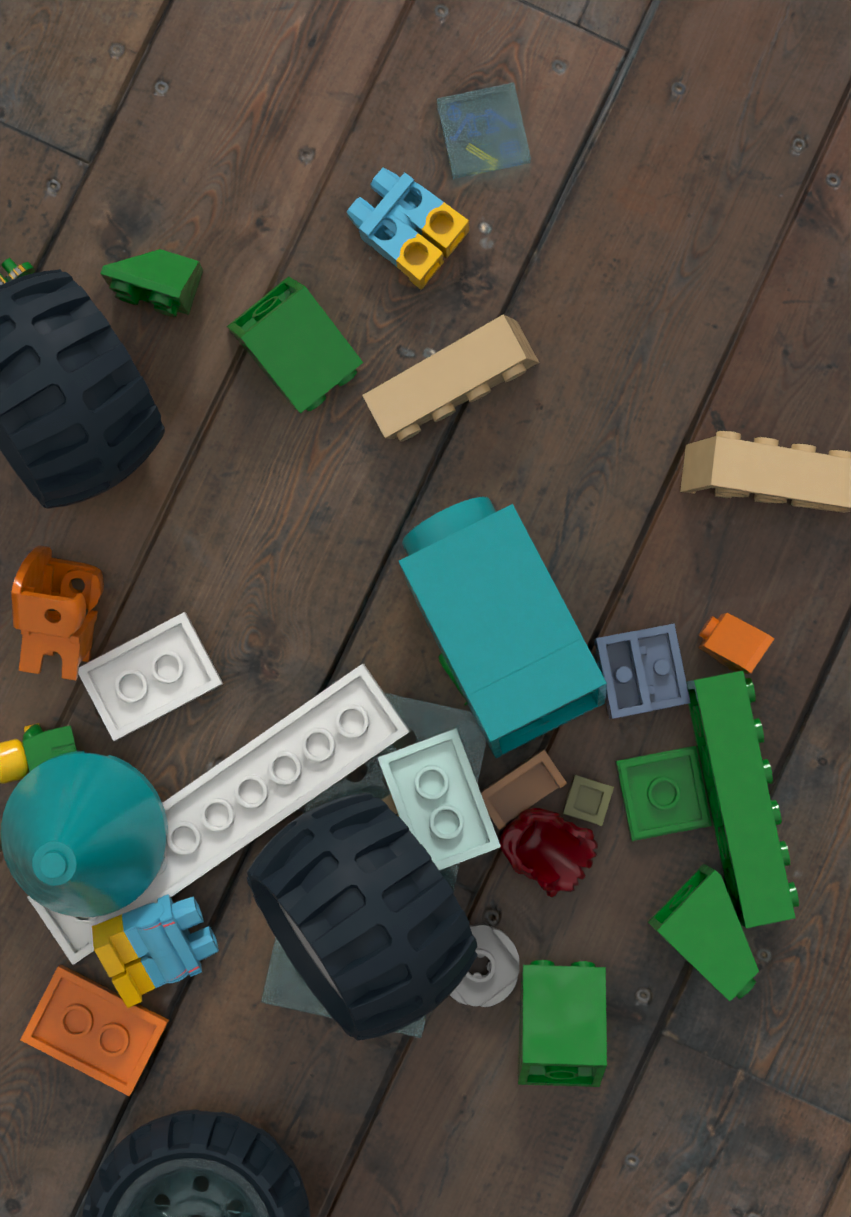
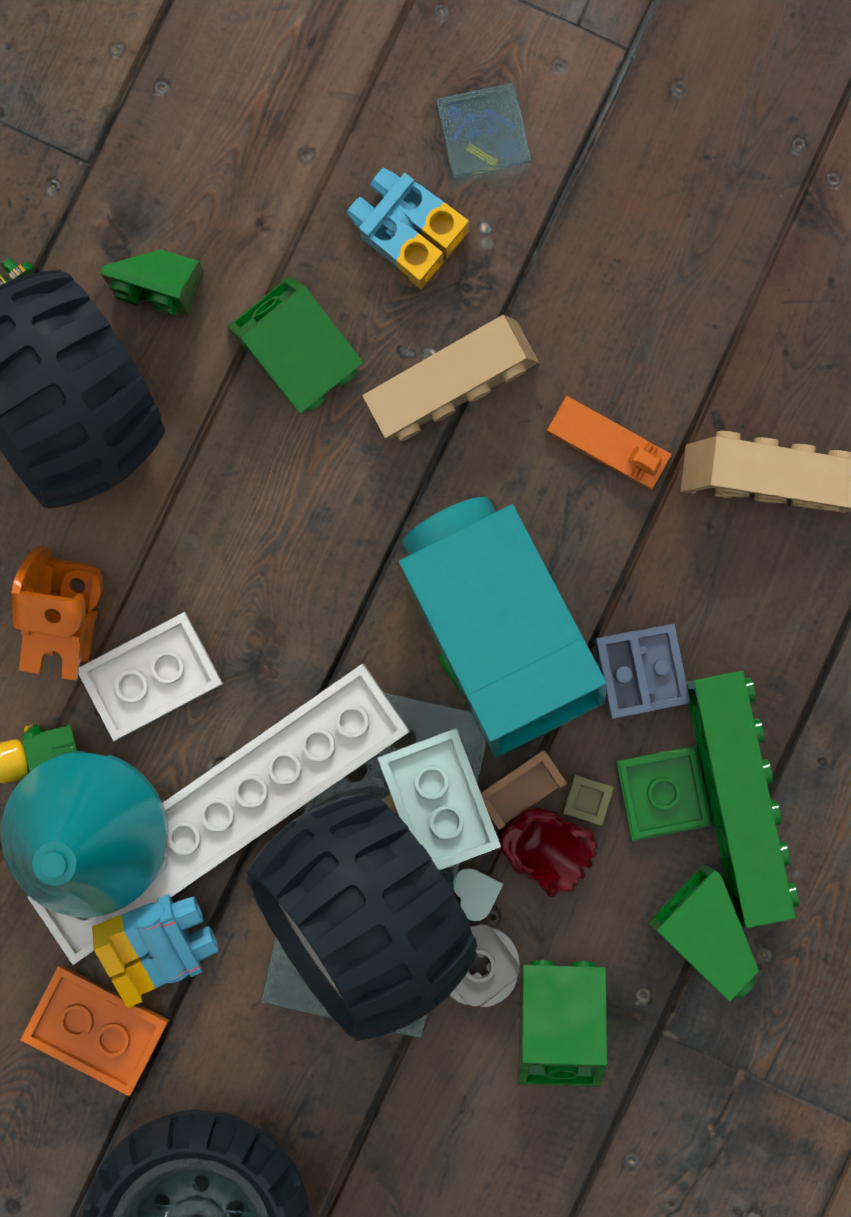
orange slope [698,613,774,674] -> none
none -> light aqua tile [453,868,503,921]
none -> orange hinge [546,395,672,491]

